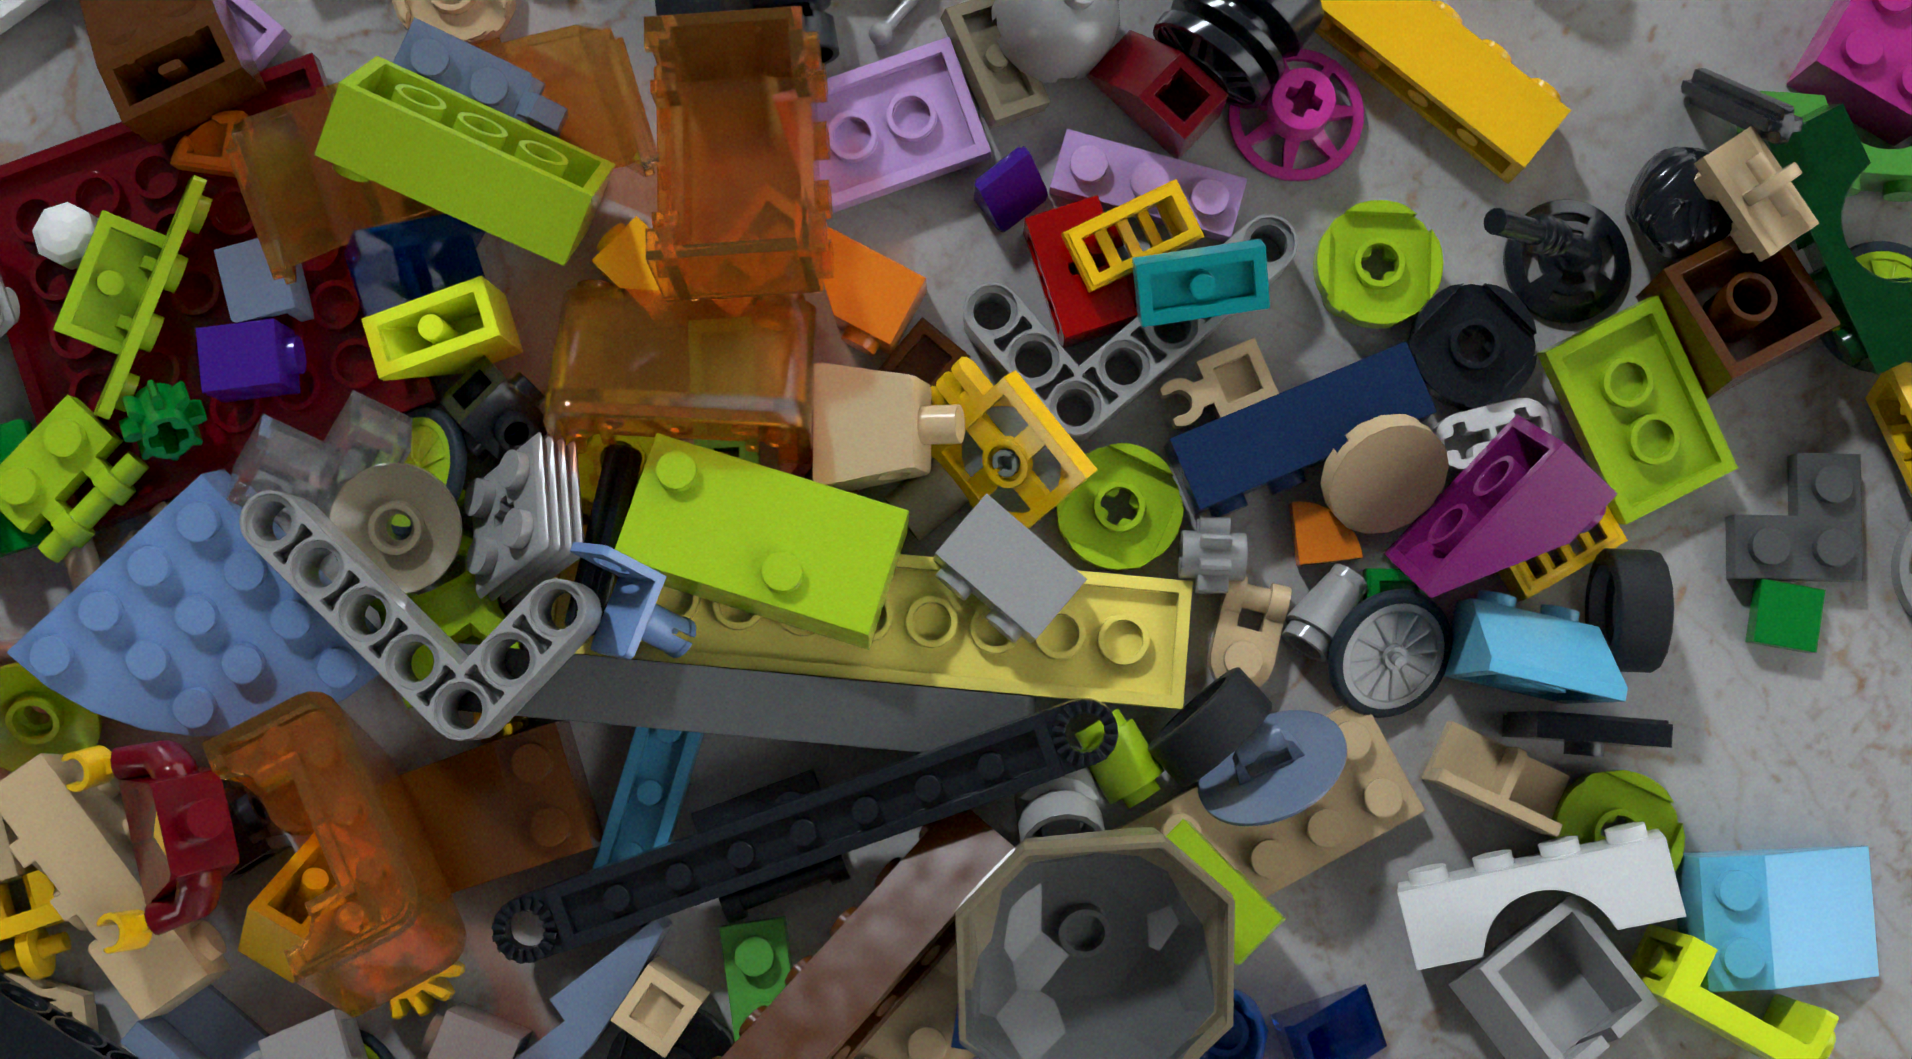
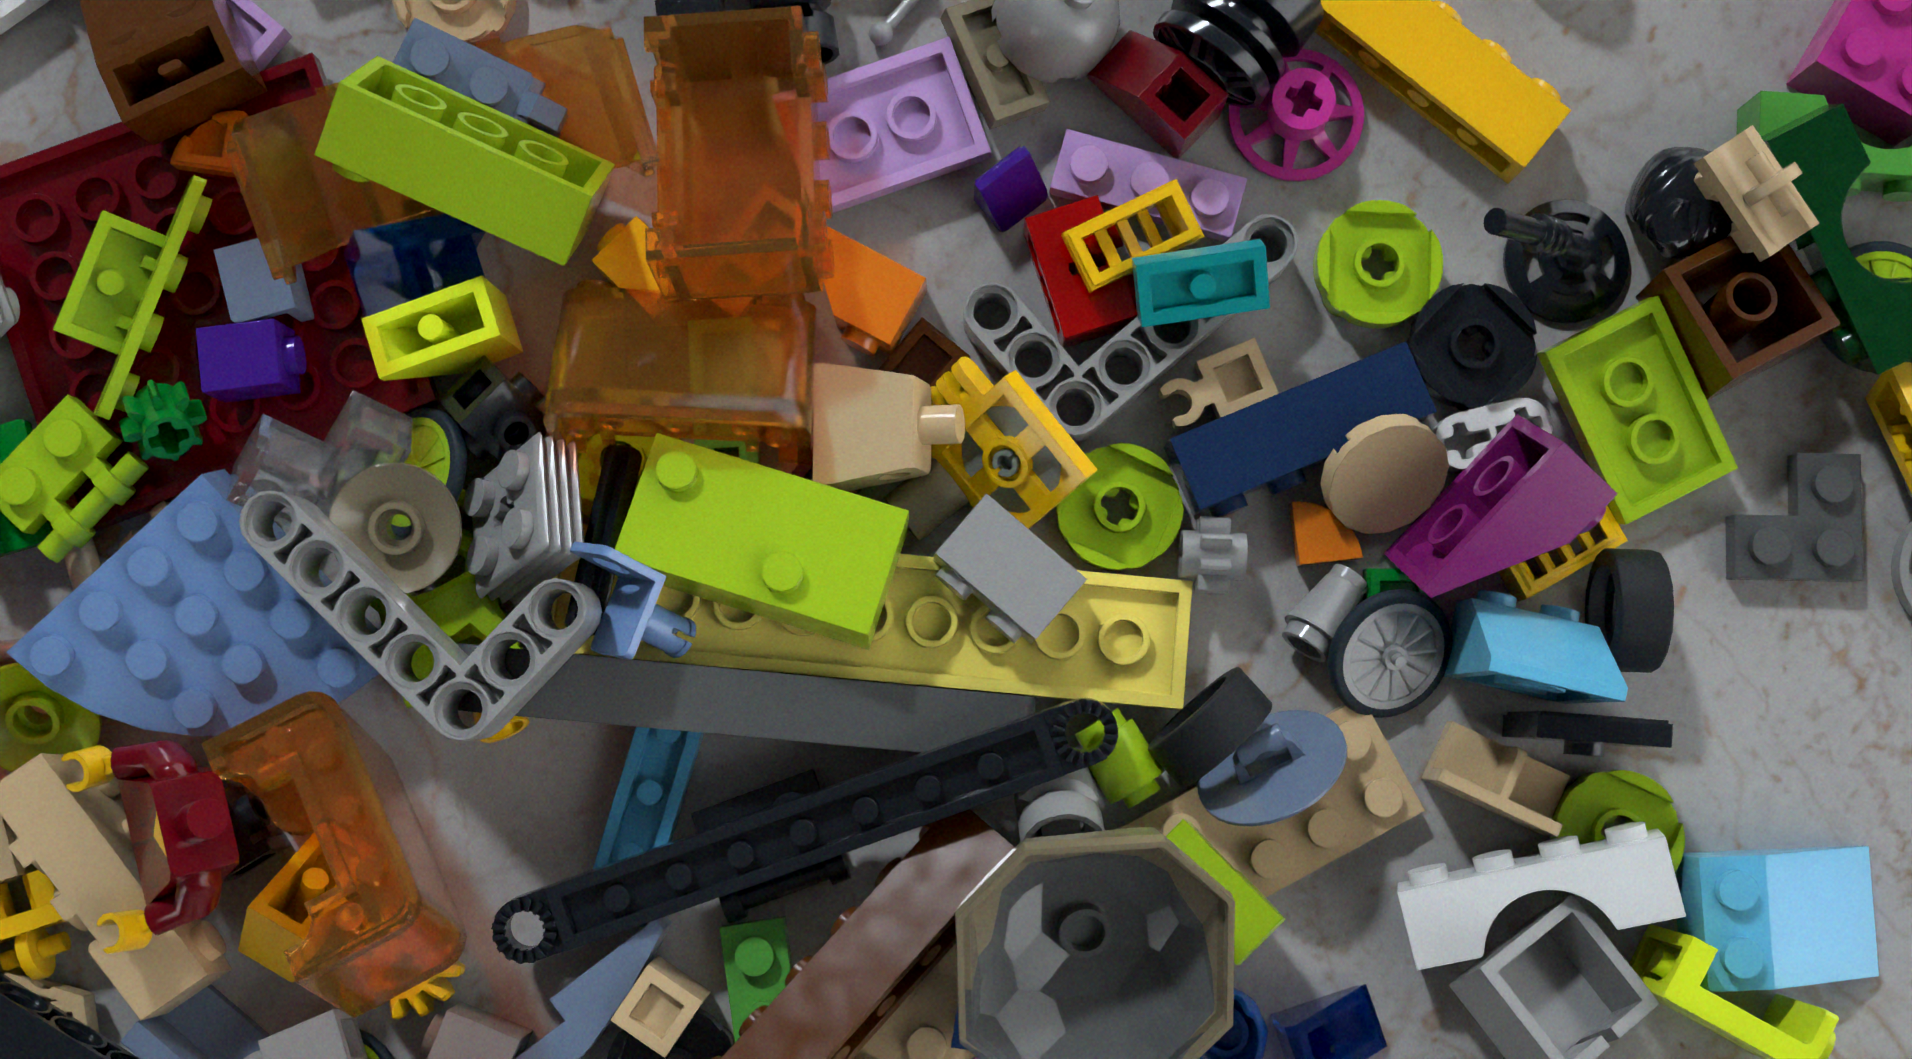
white tile [32,202,98,270] -> none
reddish brown slope [384,722,603,904] -> none
tan plate [1208,576,1292,688] -> none
black axle [1681,68,1803,145] -> none
green tile [1745,579,1826,653] -> none

